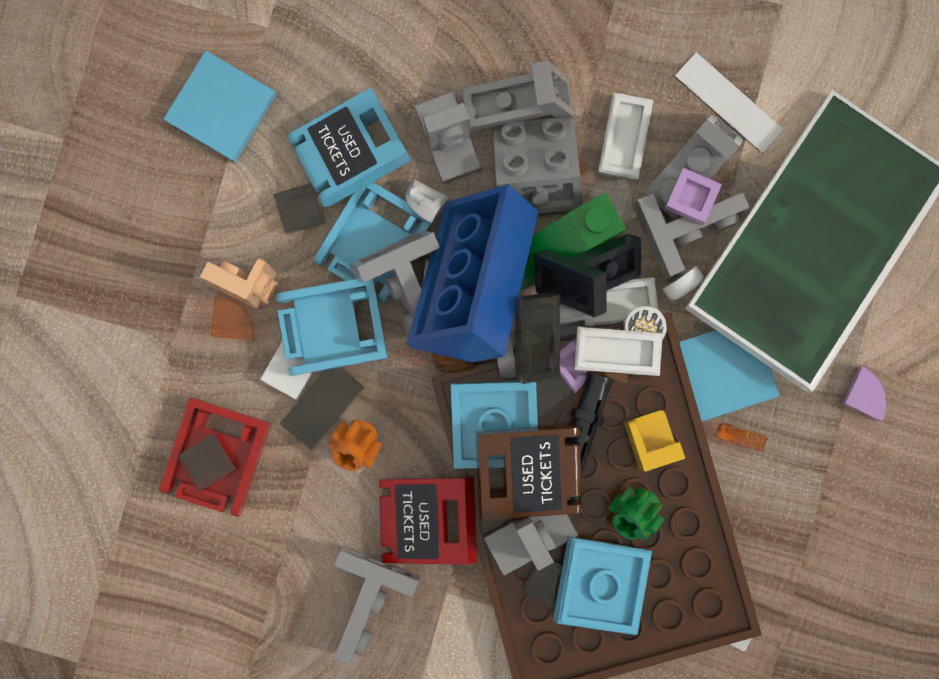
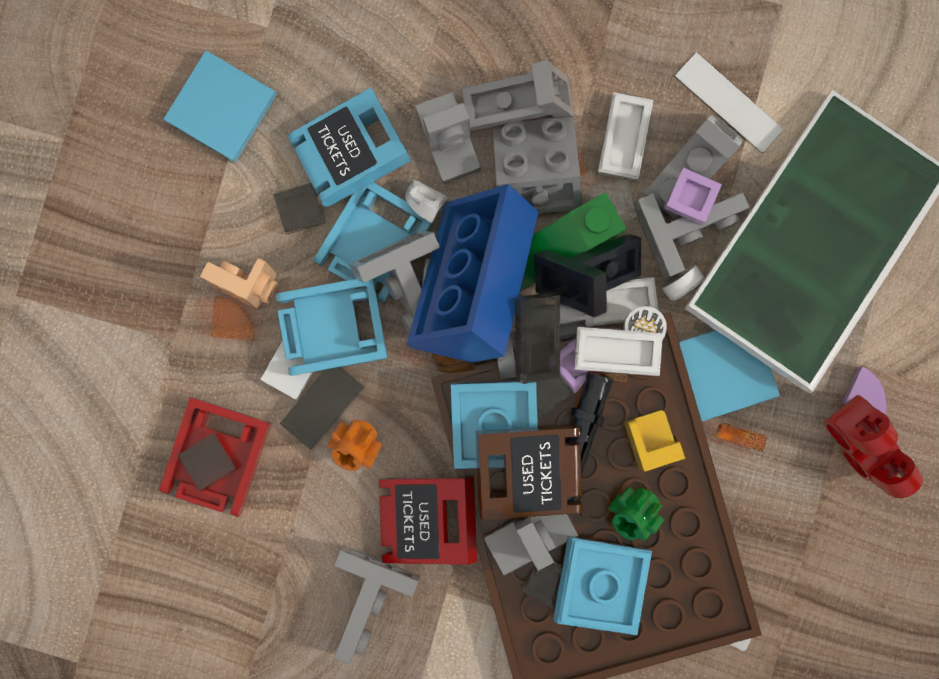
none -> red piece [824,395,923,498]

